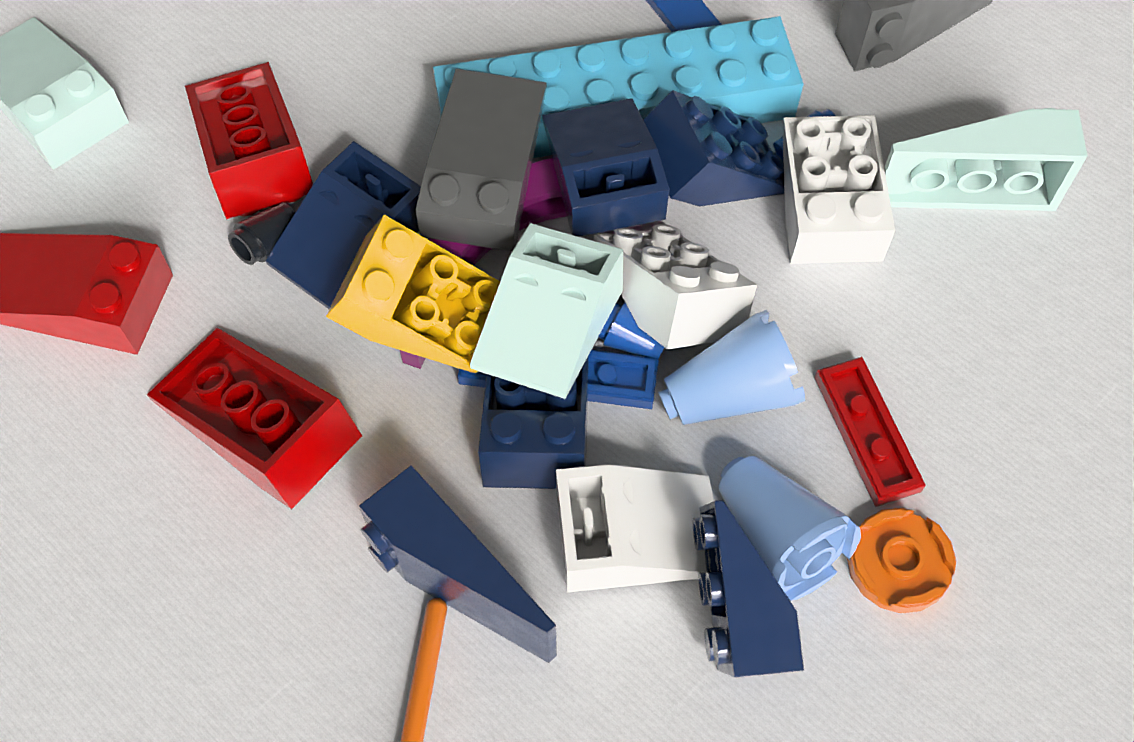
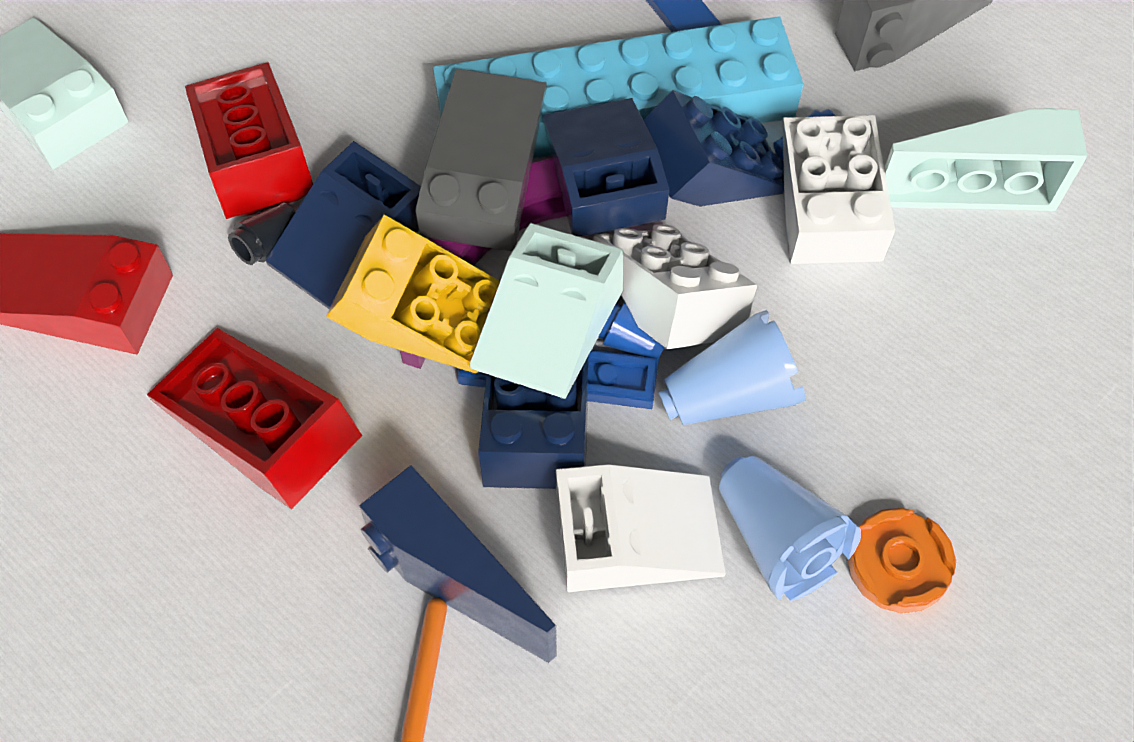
dark blue slope [692,500,804,678] -> none
red tile [814,357,926,507] -> none

